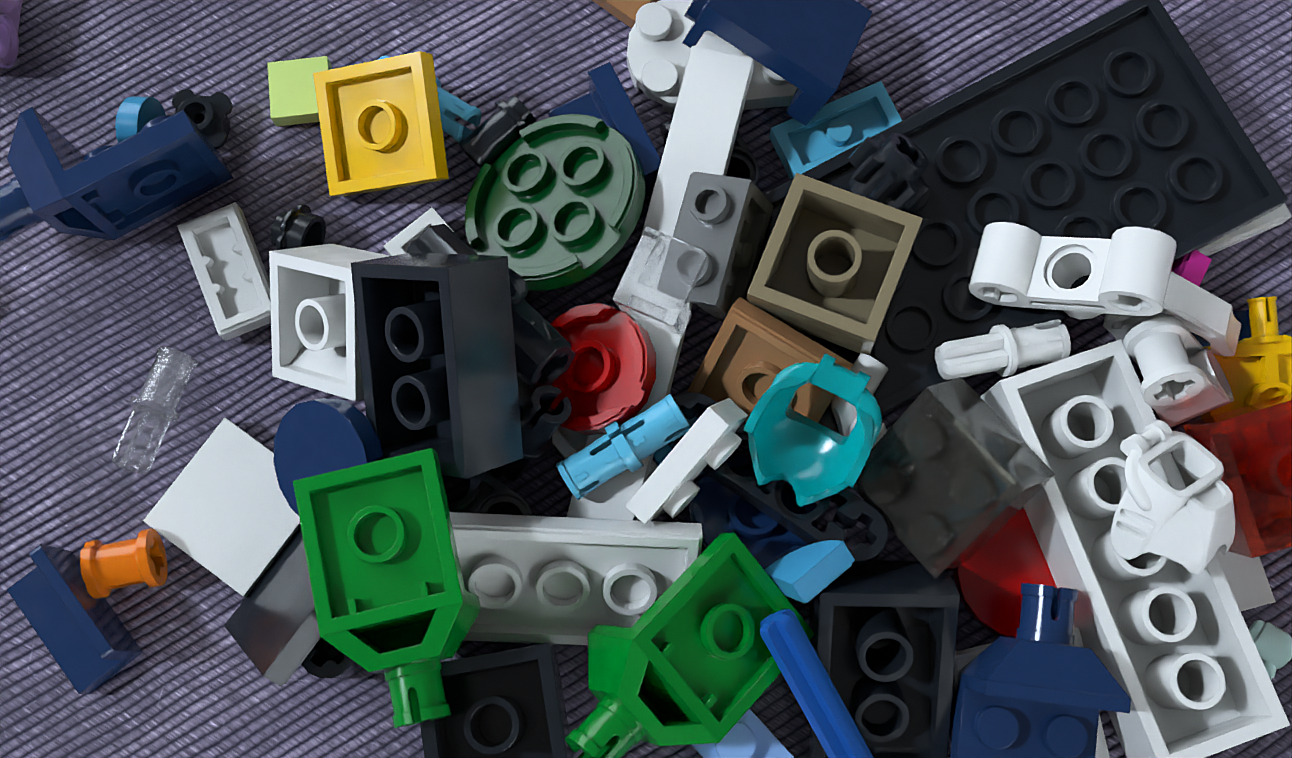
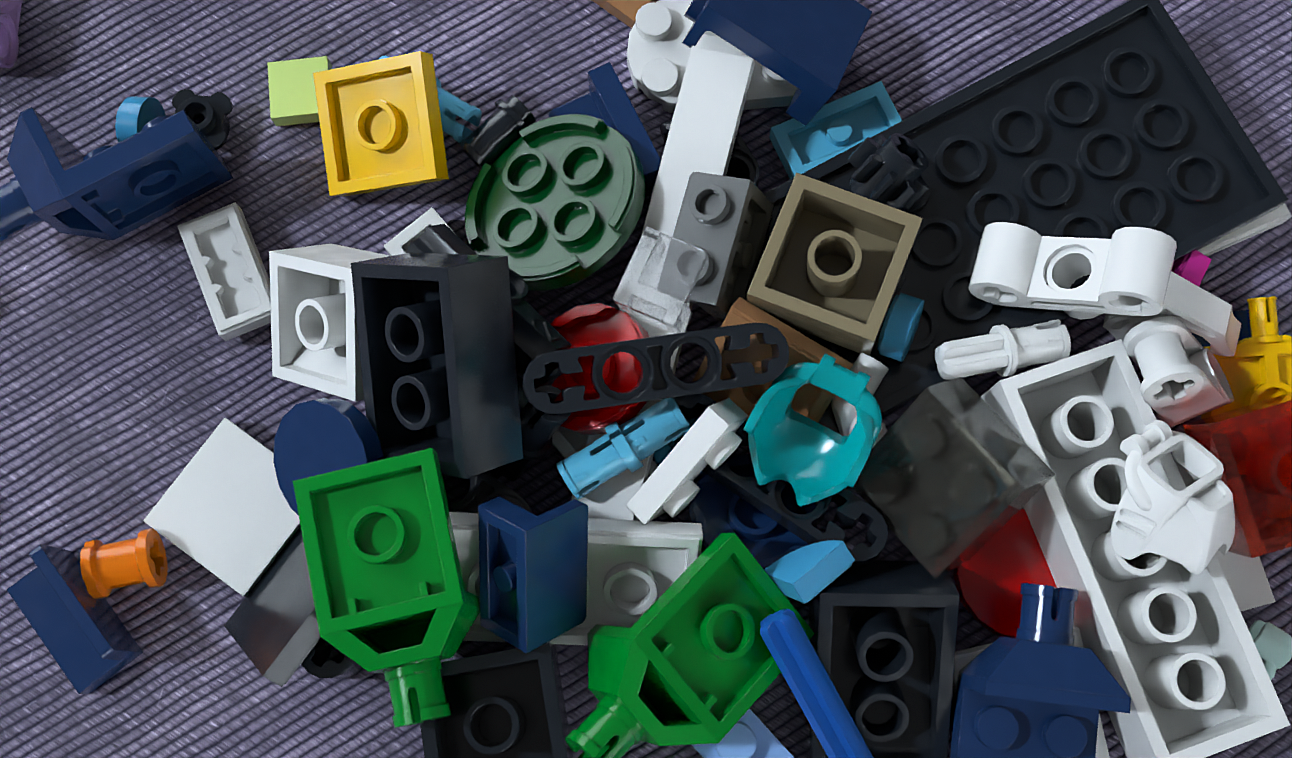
clear axle [112,346,198,474] -> none
black plate [270,204,326,250] -> none
none -> dark blue panel [478,496,588,654]
none -> black beam [522,323,789,414]
none -> dark azure tile [877,293,924,362]

